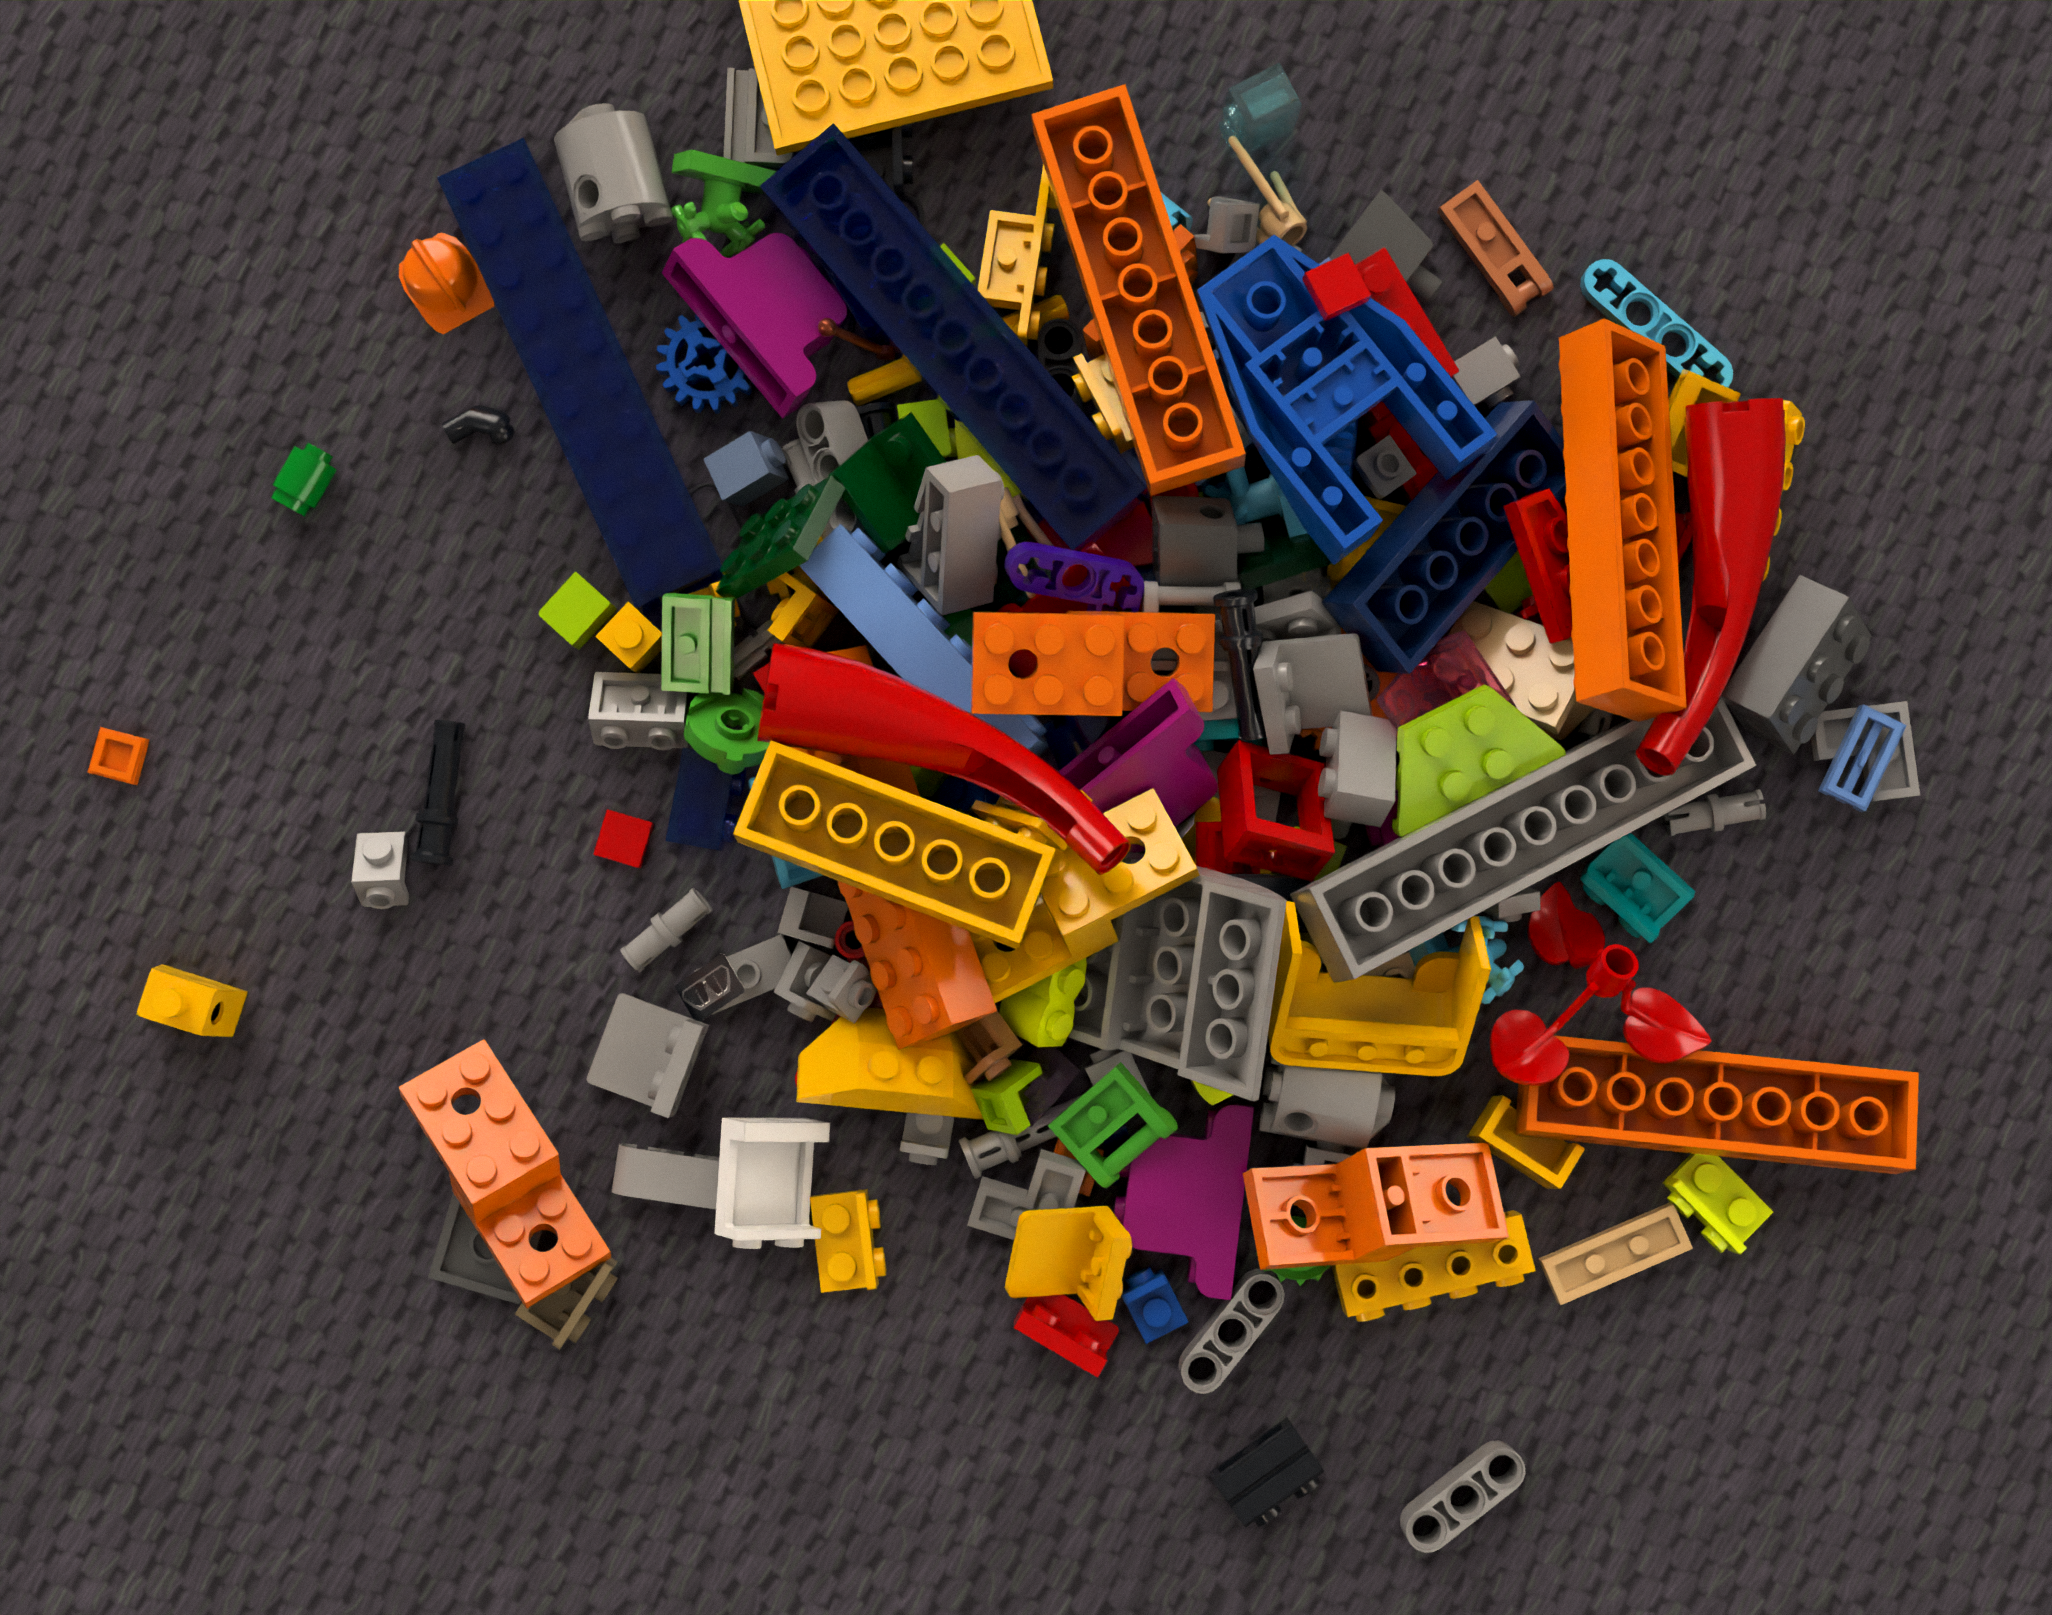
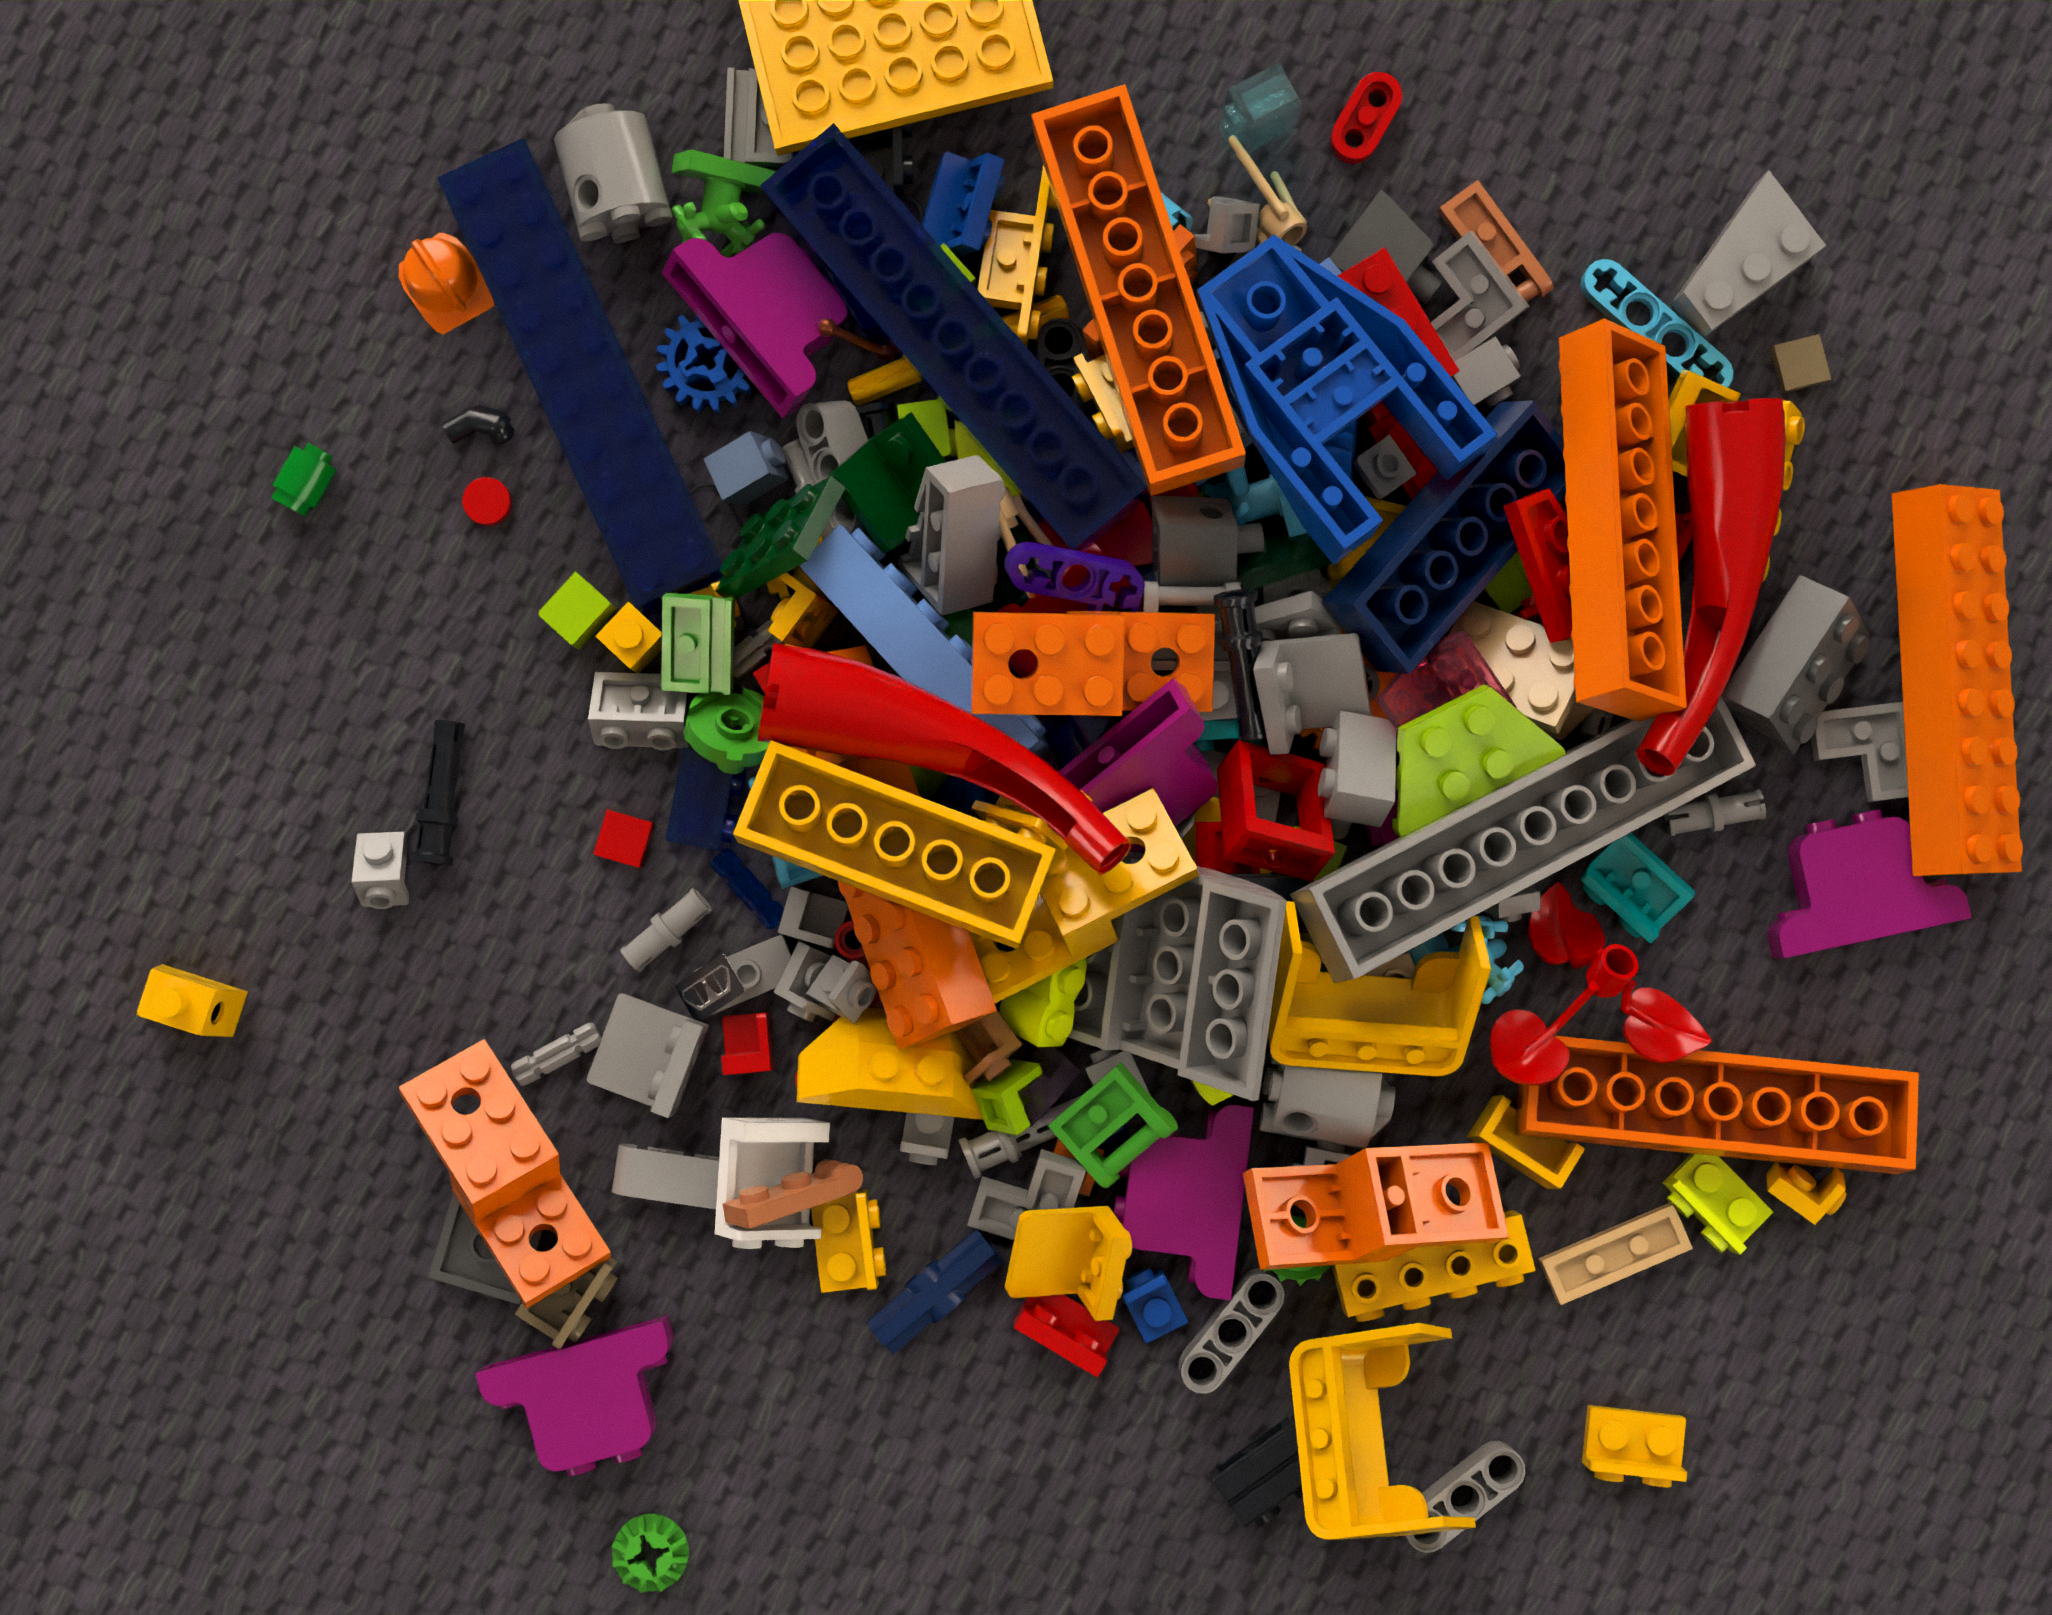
orange tile [87,727,150,785] -> none
red tile [1302,252,1371,321] -> none
medium blue tile [1818,704,1907,812] -> none
none -> red tile [462,477,512,526]
none -> magenta brick [475,1315,674,1476]
none -> light grey axle [511,1023,602,1086]
none -> bright green gear [612,1514,689,1593]
none -> clear blue axle [710,848,784,930]
none -> red panel [721,1012,775,1075]
none -> nougat plate [722,1159,863,1229]
none -> dark blue piece [867,1229,1004,1354]
none -> blue bracket [918,151,1004,257]
none -> yellow windscreen [1289,1323,1476,1540]
none -> red plate [1330,72,1402,164]
none -> light grey plate [1431,231,1530,361]
none -> yellow bracket [1582,1405,1687,1488]
none -> light grey wedge [1671,170,1826,338]
none -> yellow bracket [1766,1162,1846,1225]
none -> magenta brick [1767,809,1972,958]
none -> dark tan tile [1770,334,1831,393]
none -> orange brick [1892,484,2023,876]

